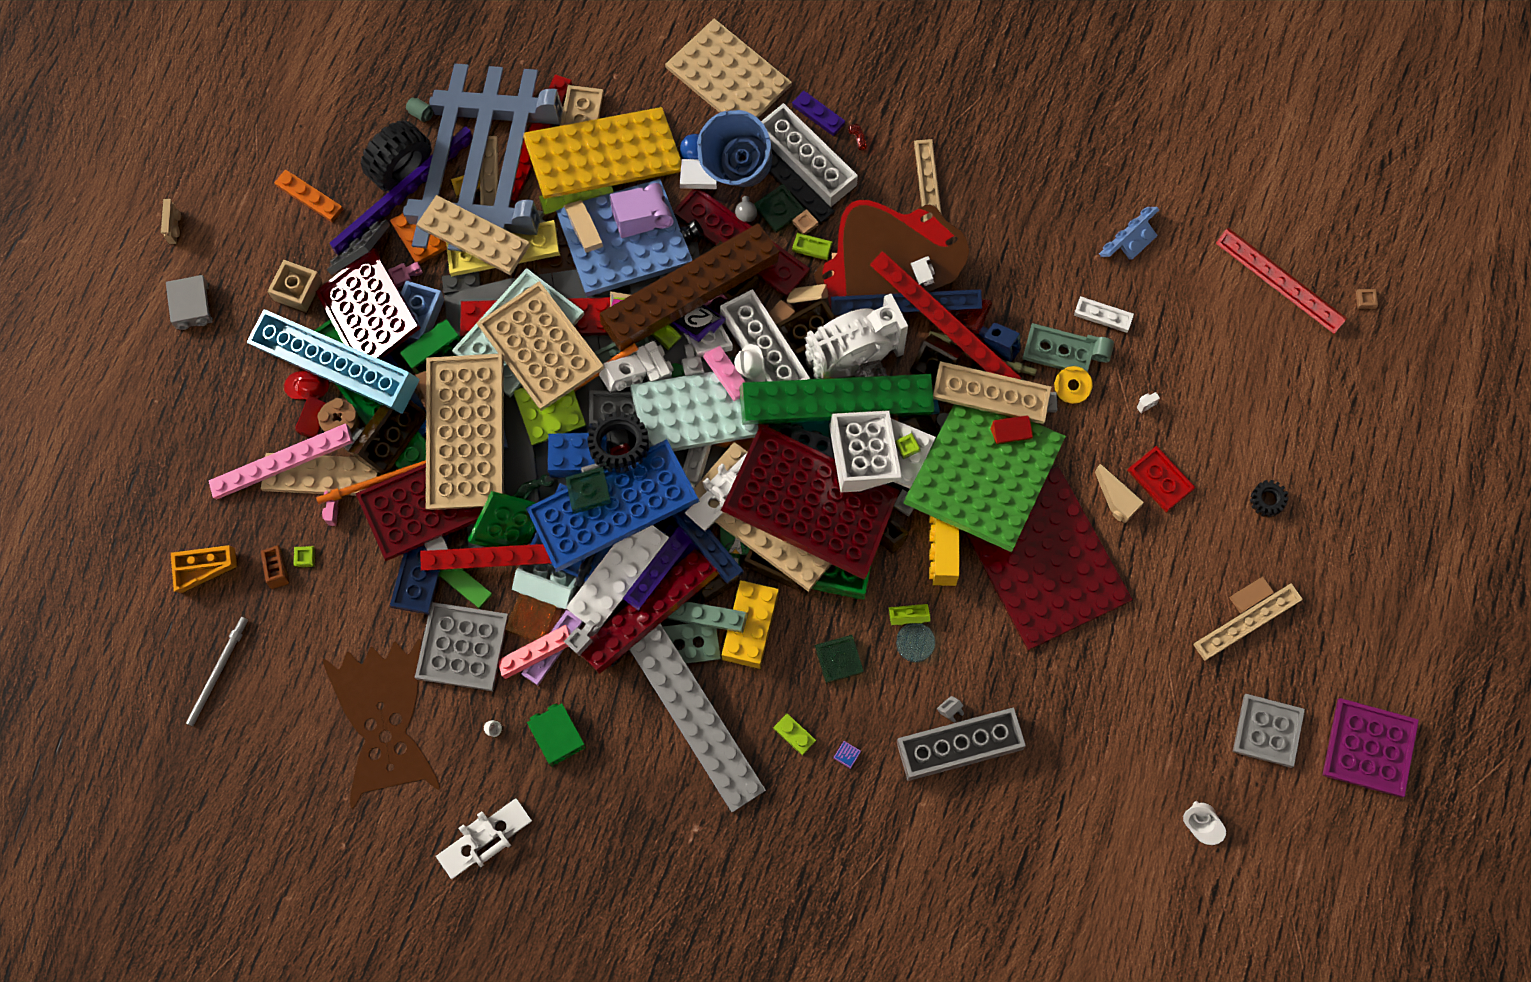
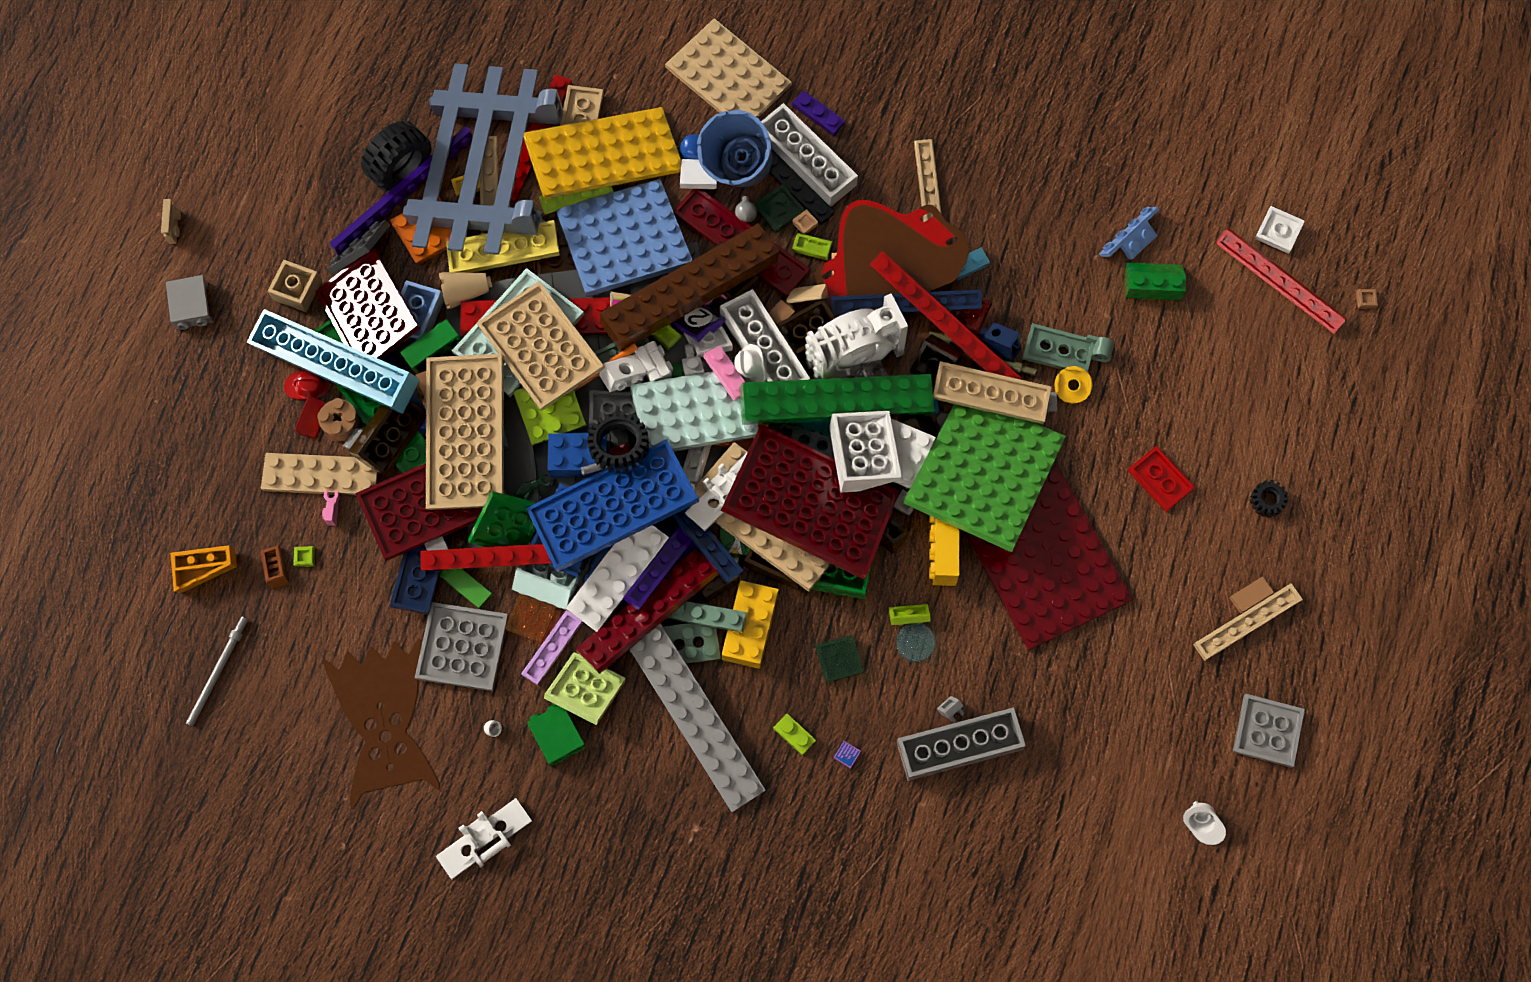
bright pink plate [209,424,354,500] -> none
orange plate [274,169,343,223] -> none
orange bar [316,460,426,504] -> none
bright pink plate [388,262,423,287] -> none
sand green brick [406,97,433,122] -> none
tan plate [416,195,530,275] -> none
plate [498,625,571,679] -> none
tan slope [564,200,603,253] -> none
light grey plate [564,620,600,656] -> none
clear green plate [565,467,612,514] -> none
lavender piece [610,183,674,239] -> none
black wheel [680,219,704,244] -> none
clear red arm [848,123,867,150] -> none
lime tile [895,433,921,459] -> none
white brick [911,256,935,287] -> none
red slope [990,415,1033,444] -> none
white plate [1074,296,1134,333] -> none
tan slope [1095,464,1144,523] -> none
white plate [1137,392,1160,413] -> none
magenta plate [1322,698,1419,798] -> none
none -> tan cone [439,272,492,309]
none -> yellowish green plate [544,652,626,725]
none -> medium azure plate [956,247,990,281]
none -> green slope [1125,262,1186,300]
none -> white plate [1255,206,1304,254]

